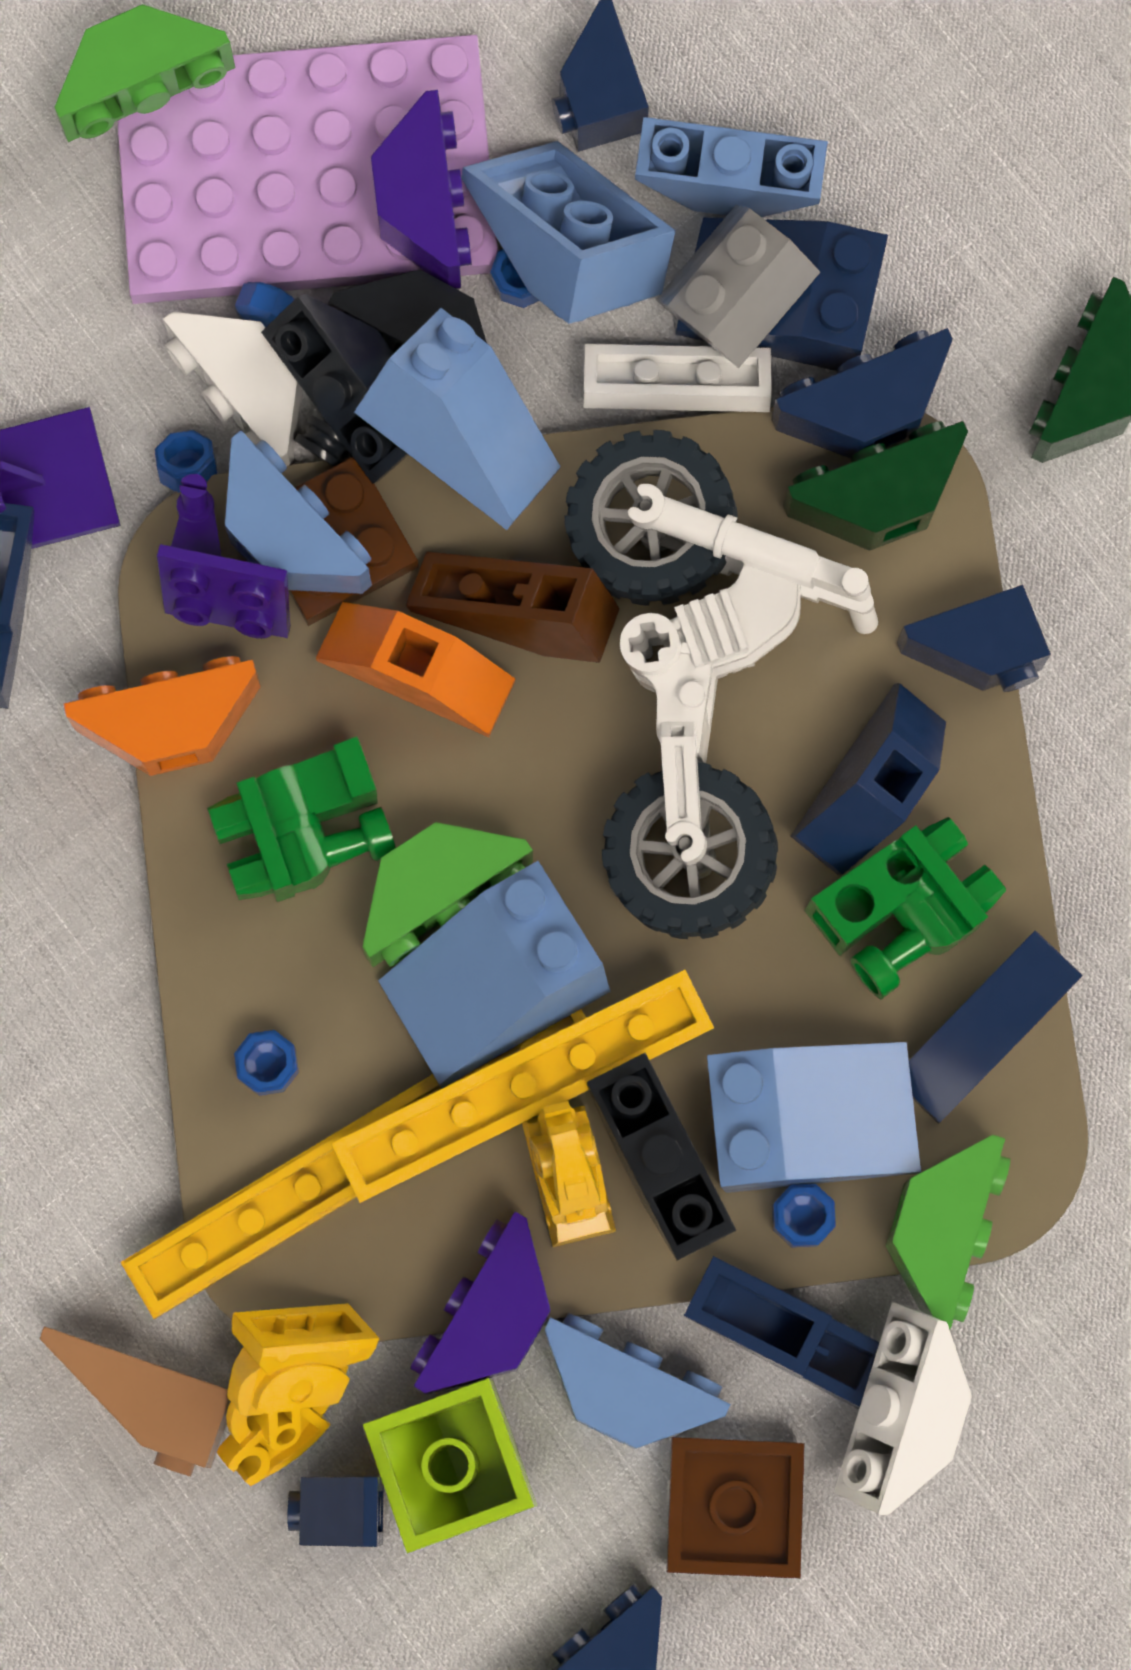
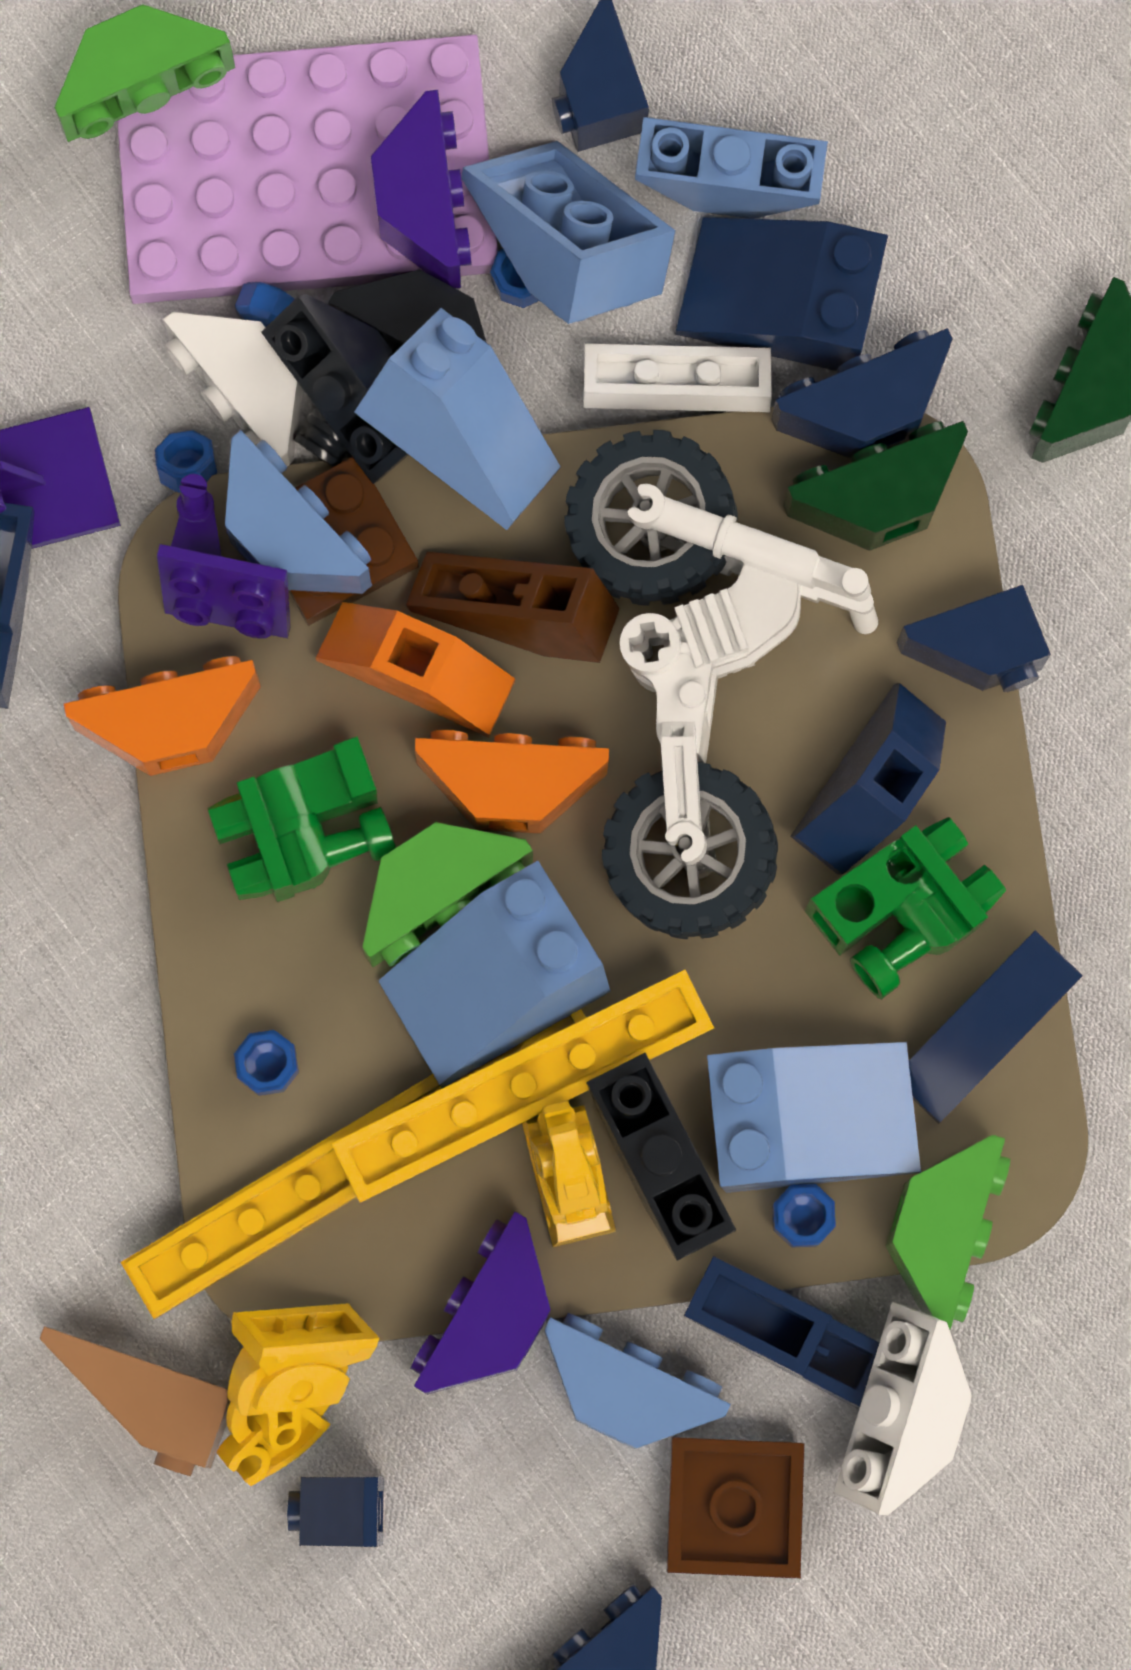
lime slope [363,1378,538,1554] -> none
light grey slope [656,205,820,368] -> none
none -> orange slope [415,730,609,833]

